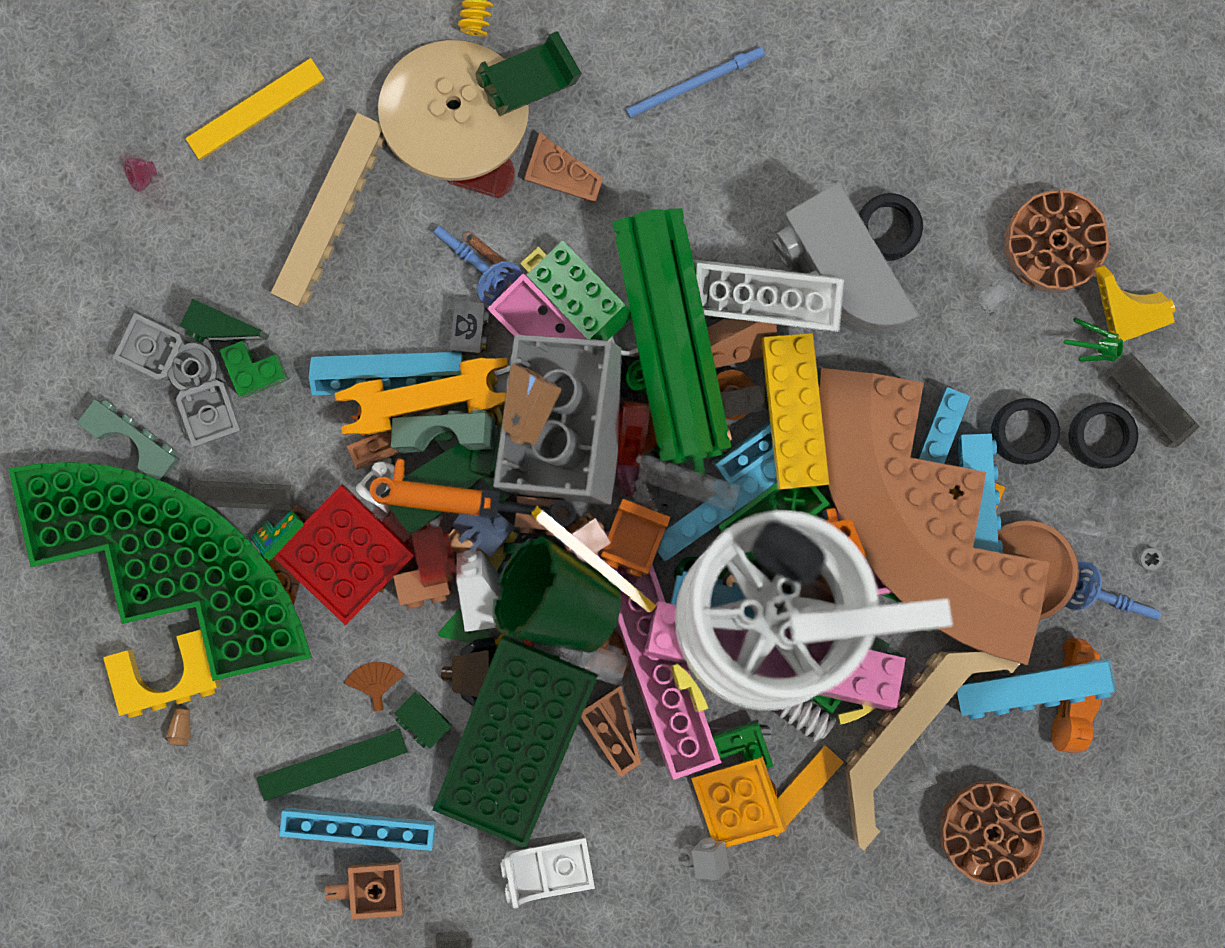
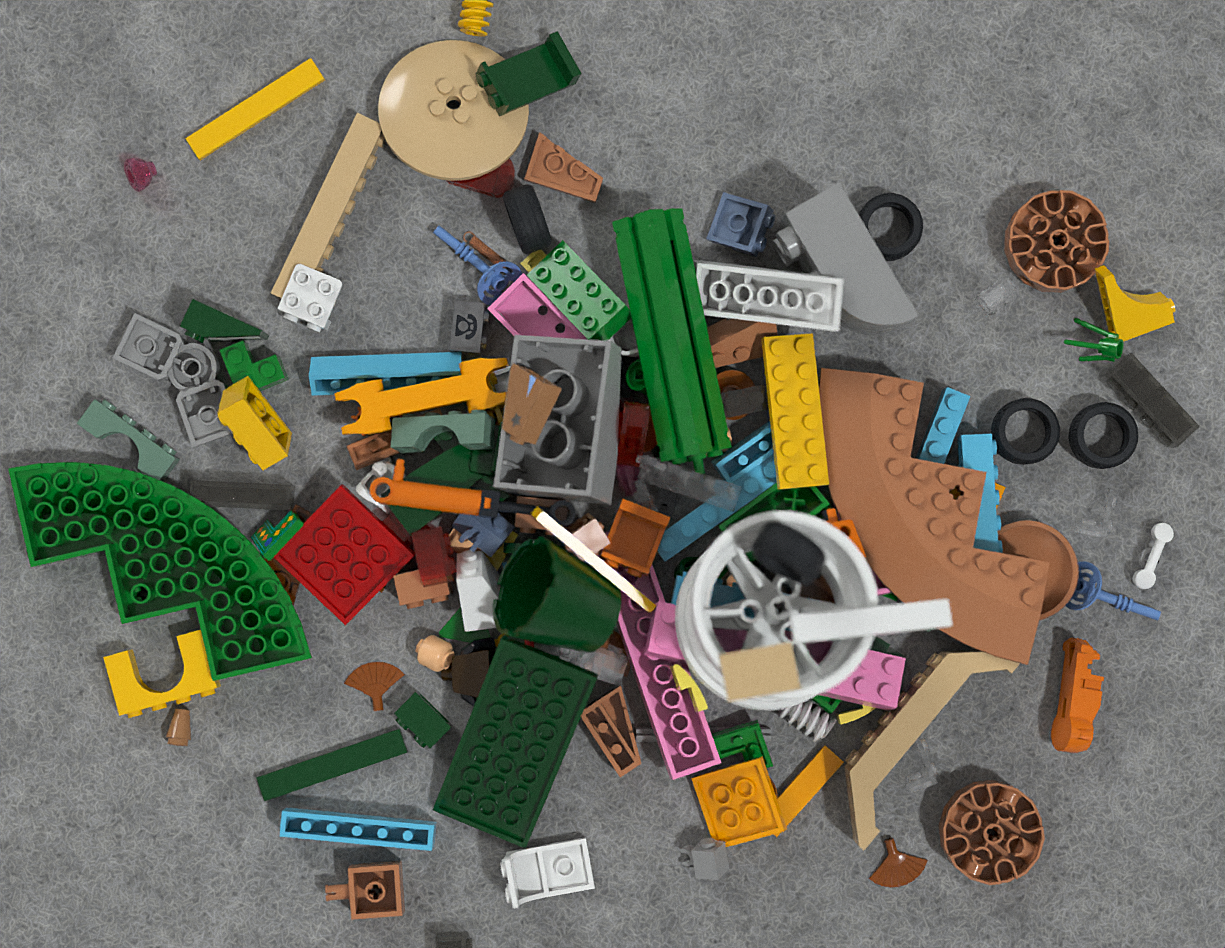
medium blue bar [626,47,765,118] -> none
medium azure brick [957,659,1117,719] -> none
none -> yellow brick [218,376,292,470]
none -> white bracket [278,264,342,333]
none -> light nougat head [415,635,455,672]
none -> black tyre [503,184,552,254]
none -> sand blue plate [706,192,775,257]
none -> tan sticker [719,642,801,702]
none -> dark orange hand [869,837,928,888]
none -> white bar [1133,523,1174,589]

